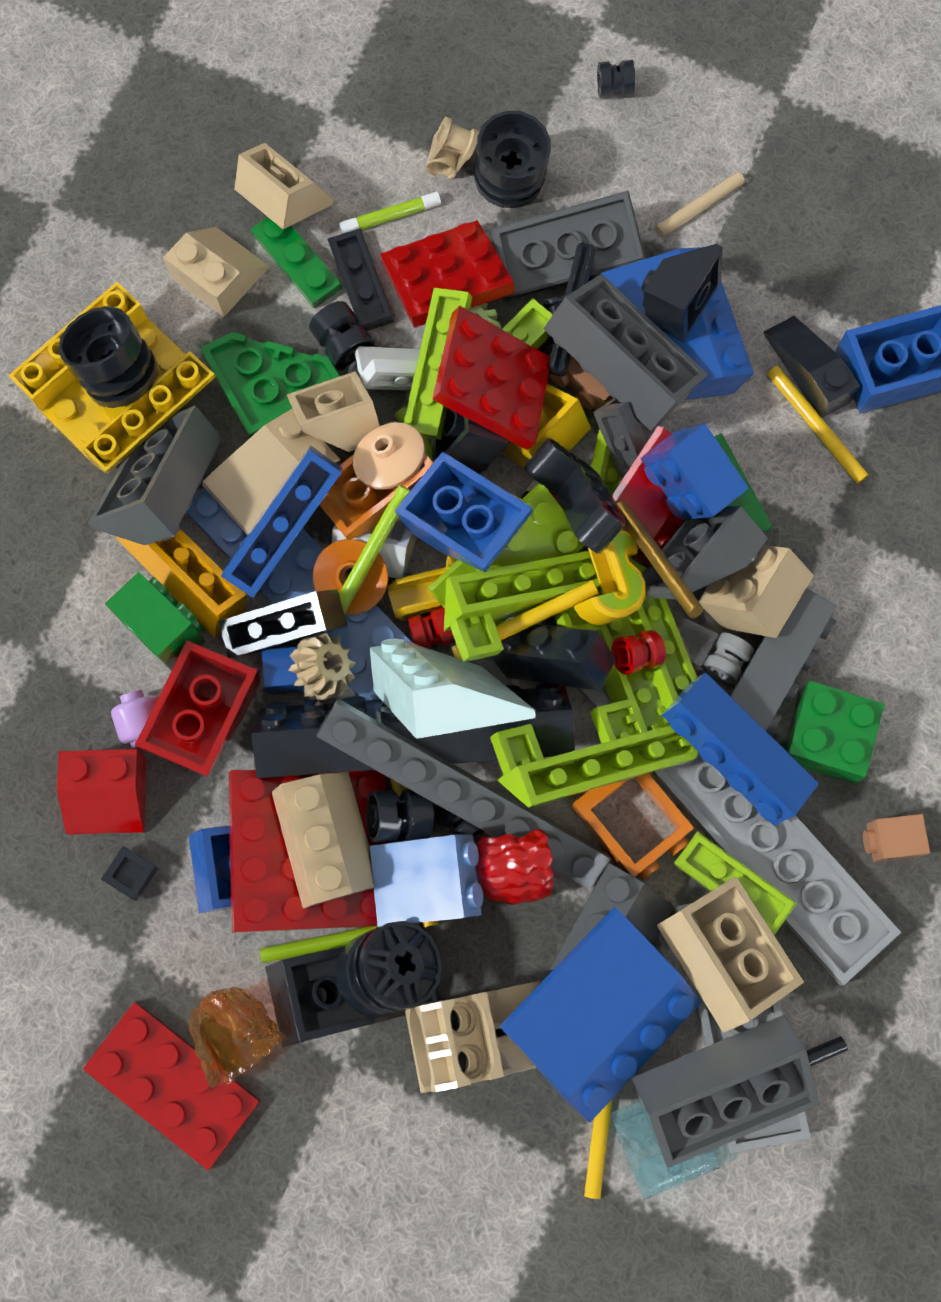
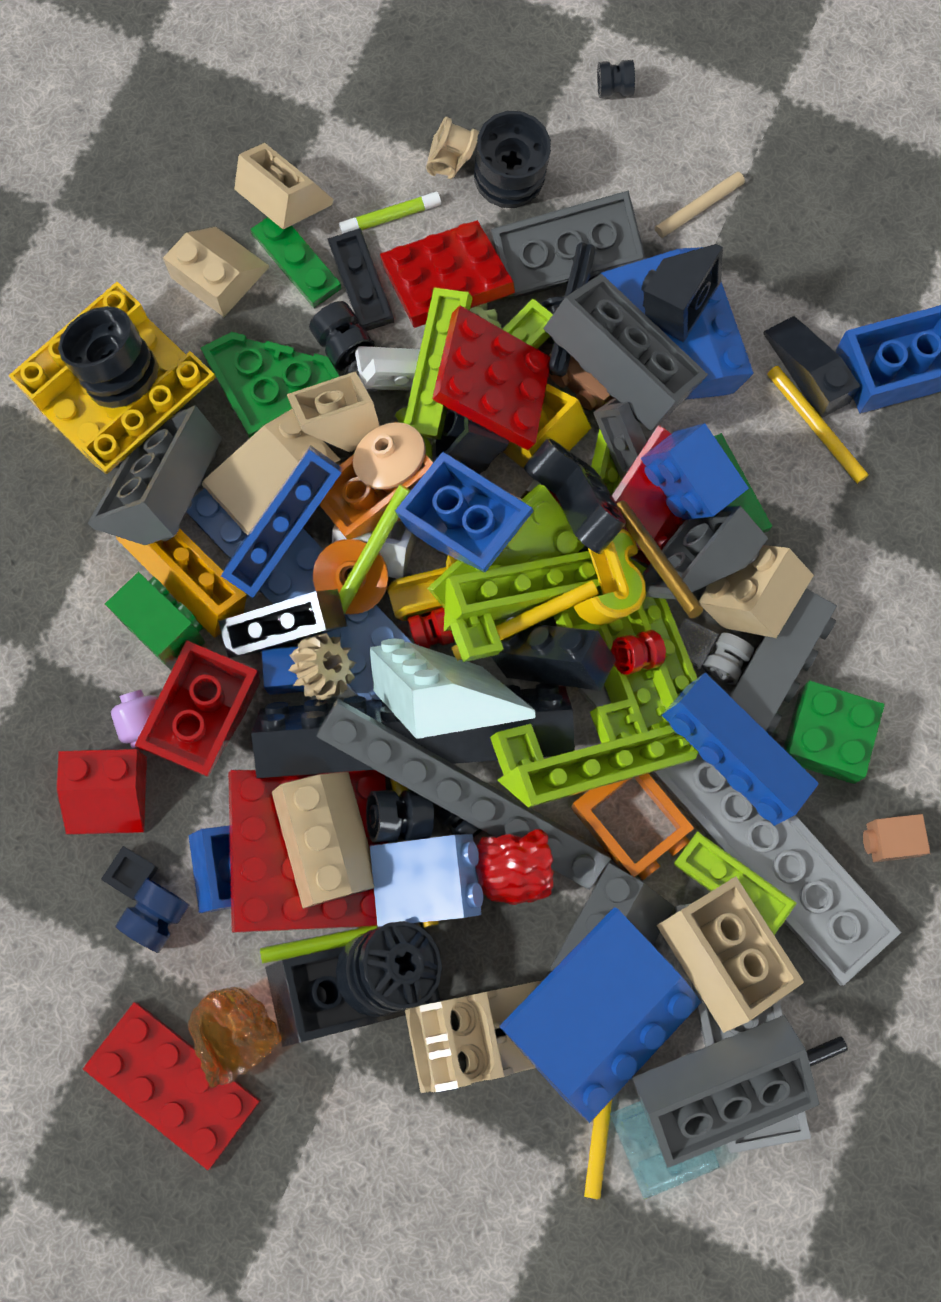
none -> dark blue wheel [115,878,190,953]

